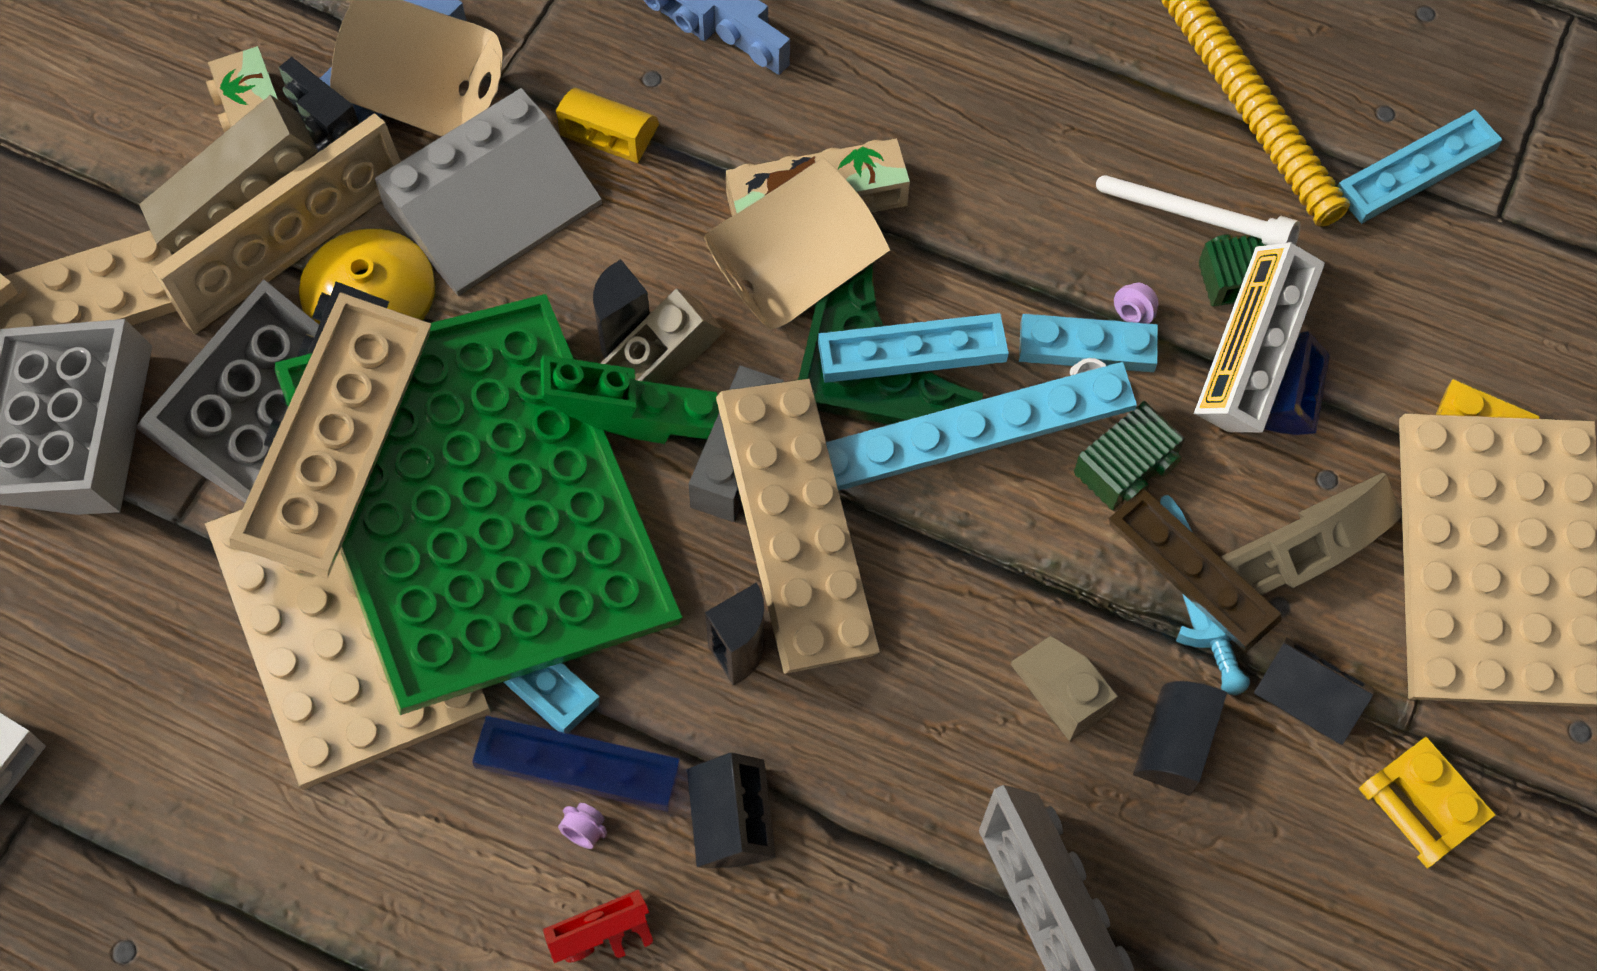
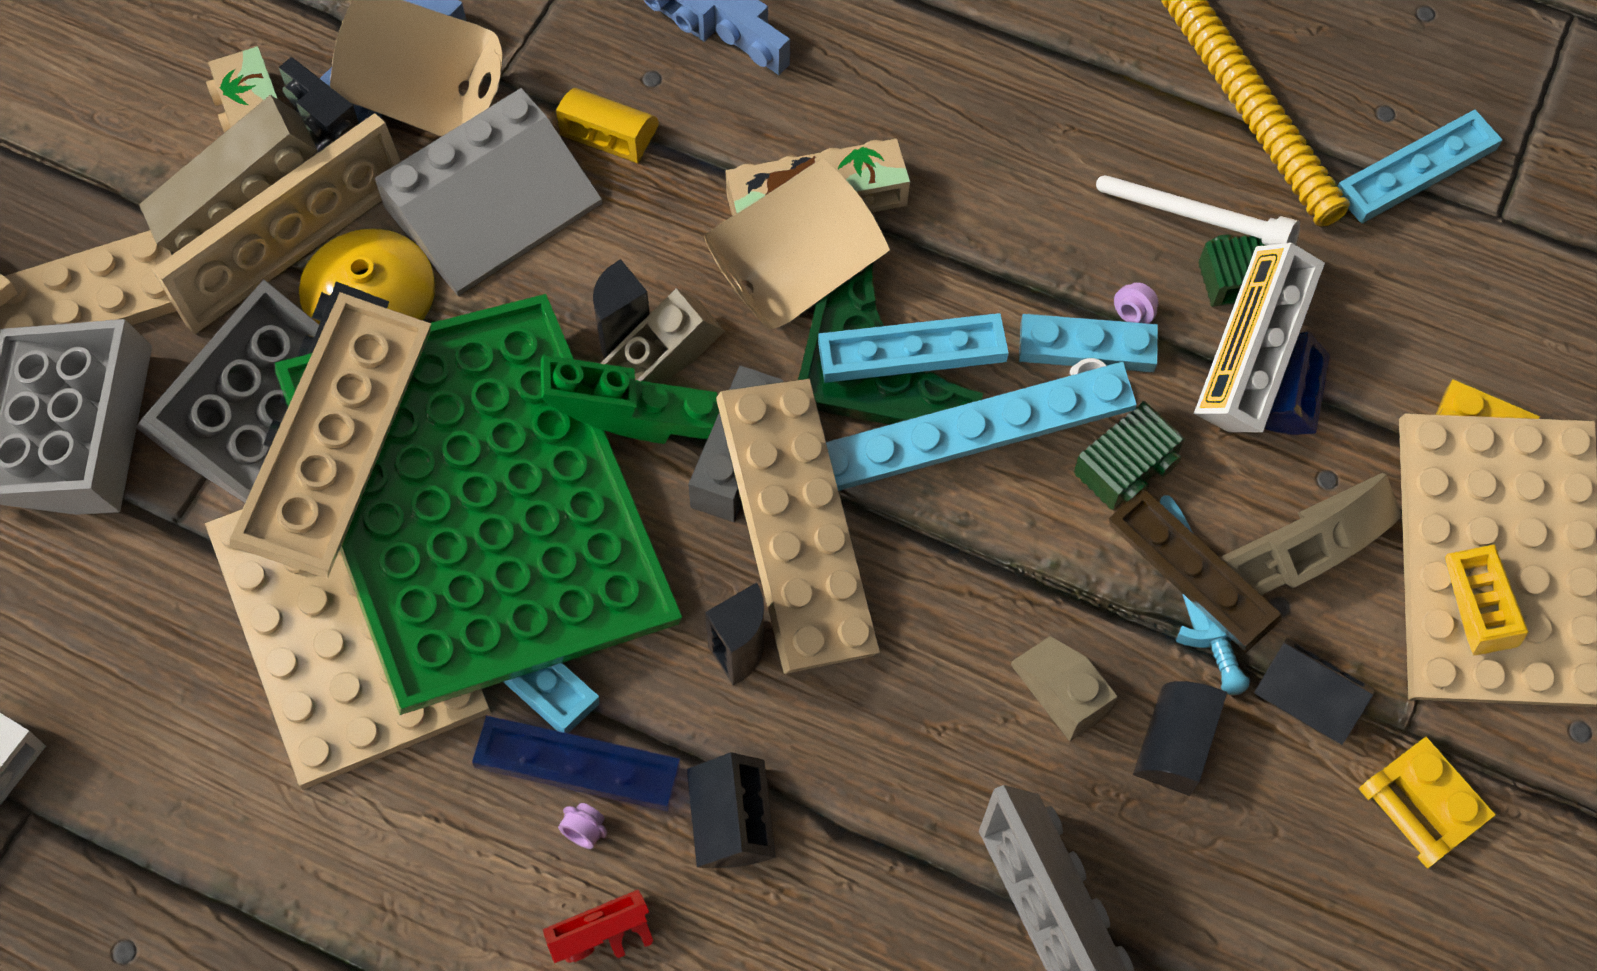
none -> yellow slope [1445,544,1529,656]

